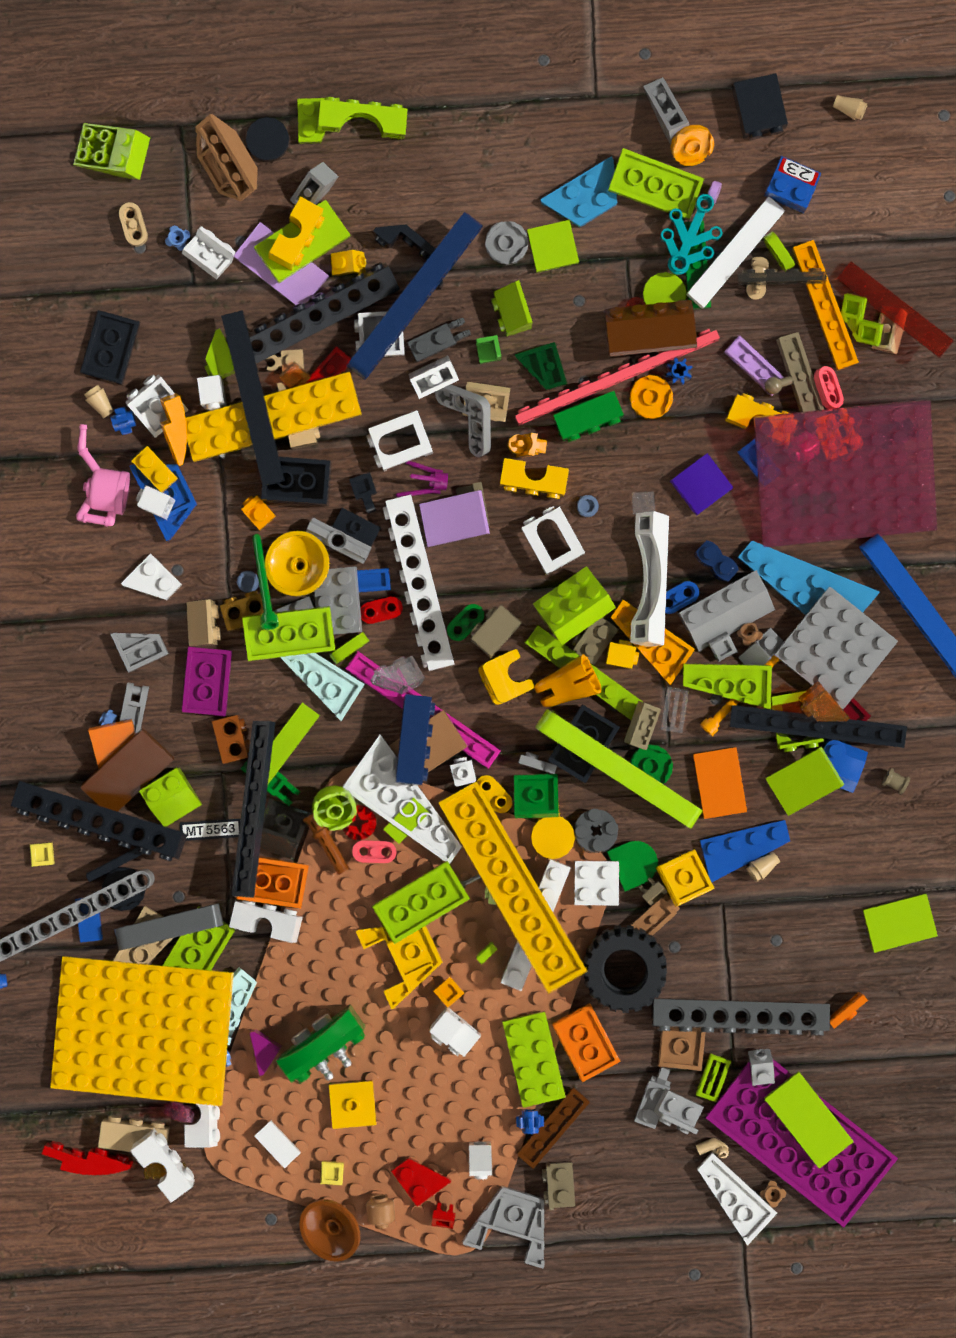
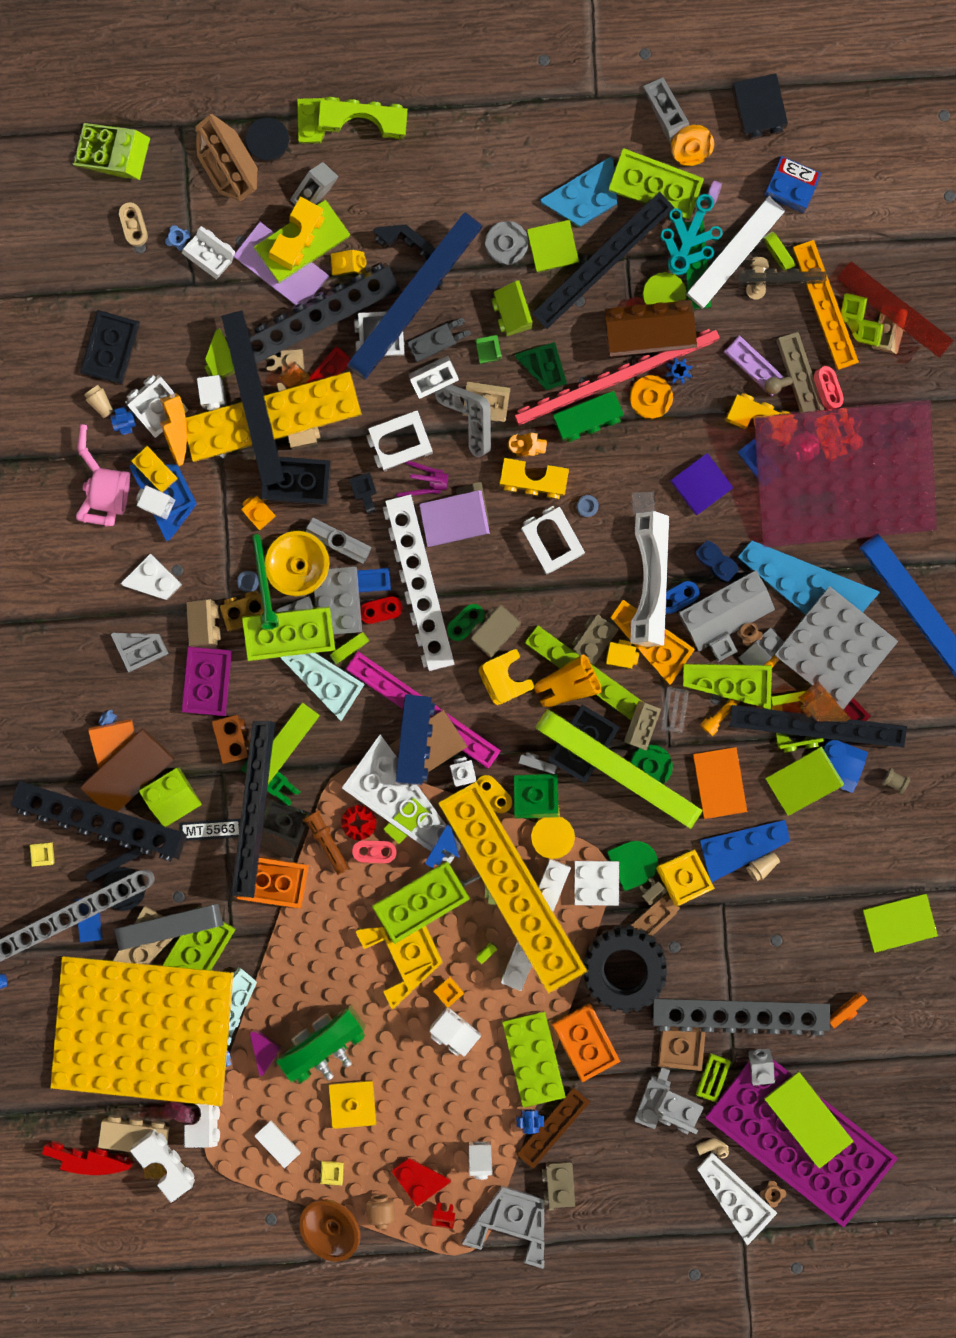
light grey plate [120,682,149,733] -> none
white arch [229,900,303,943] -> none
lime cylinder [312,785,357,831] -> none
black plate [332,507,381,547] -> none
clear slope [370,656,425,694] -> none
lime brick [533,566,616,645] -> none
dark grey plate [574,808,618,853] -> none
tan cone [833,95,867,120] -> none
none -> blue slope [425,824,459,868]
none -> black plate [532,191,675,329]

